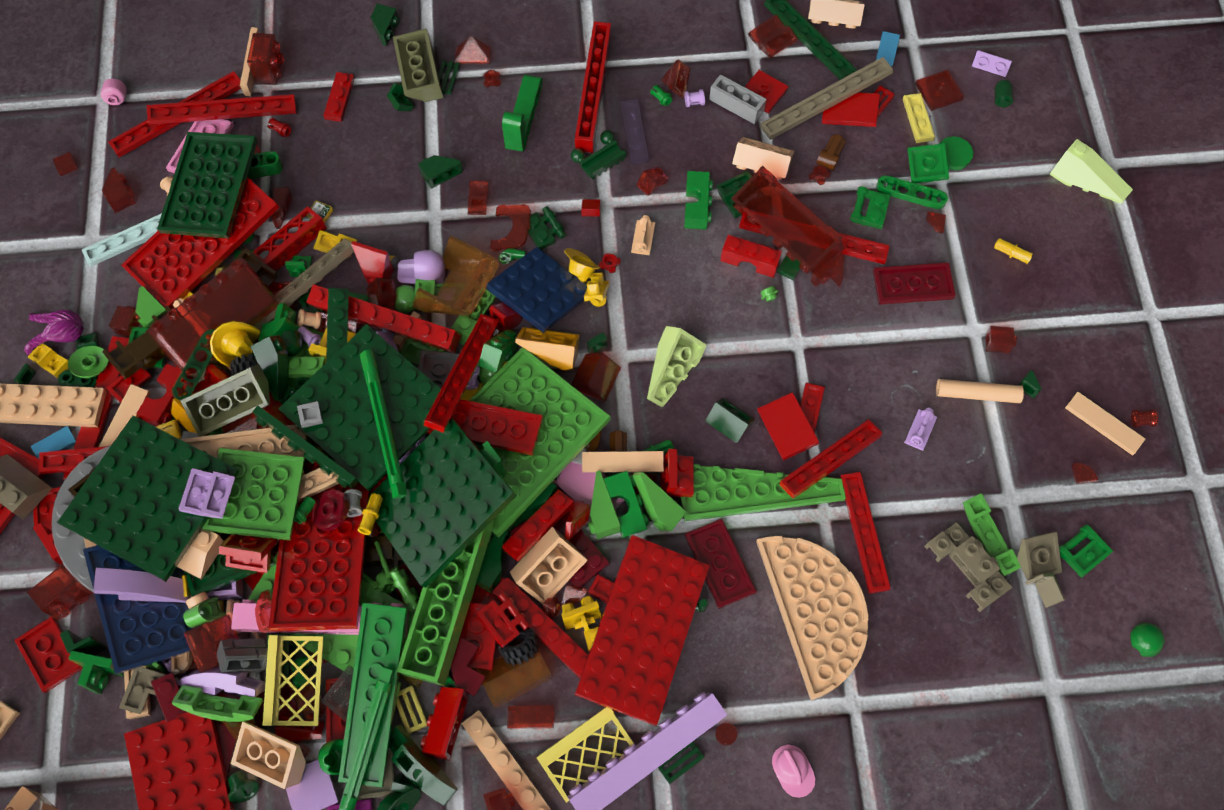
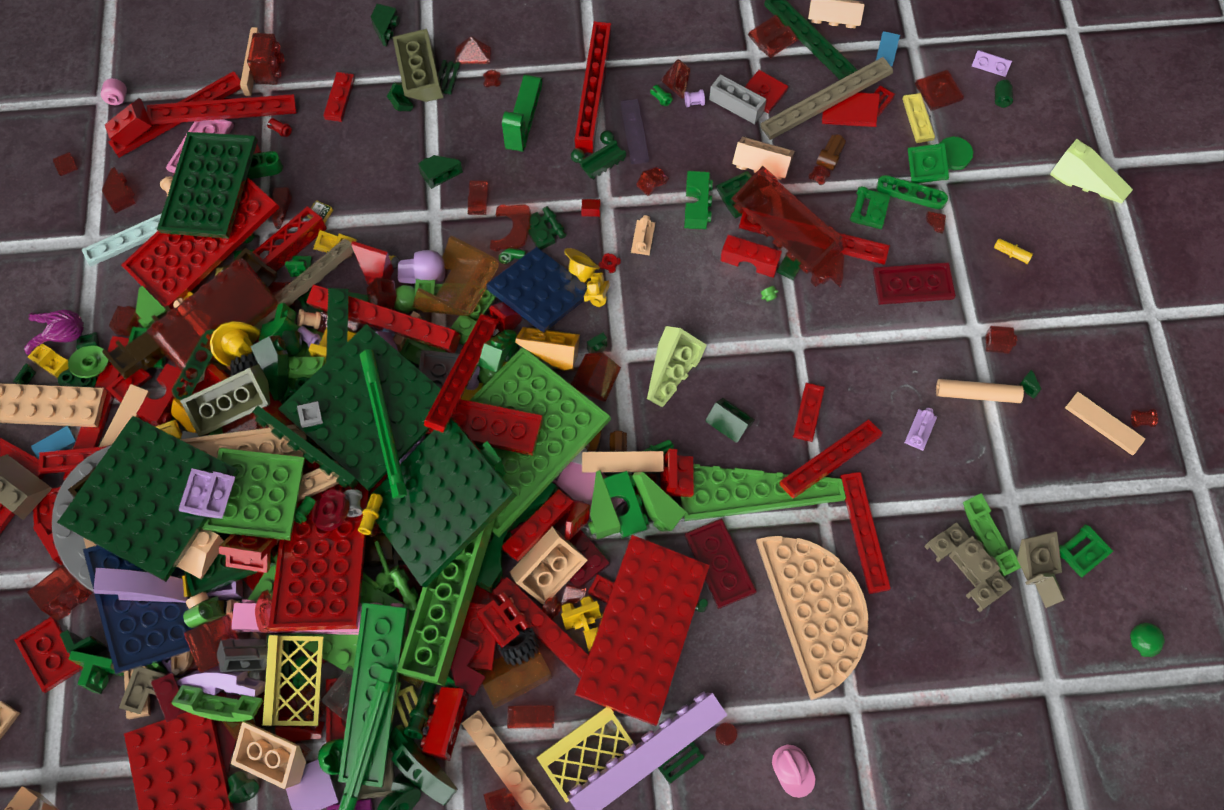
red tile [757,392,819,461] -> none
clear red tile [1072,463,1098,484] -> none
none -> red slope [104,98,152,147]
none -> dark green pin [404,681,437,739]

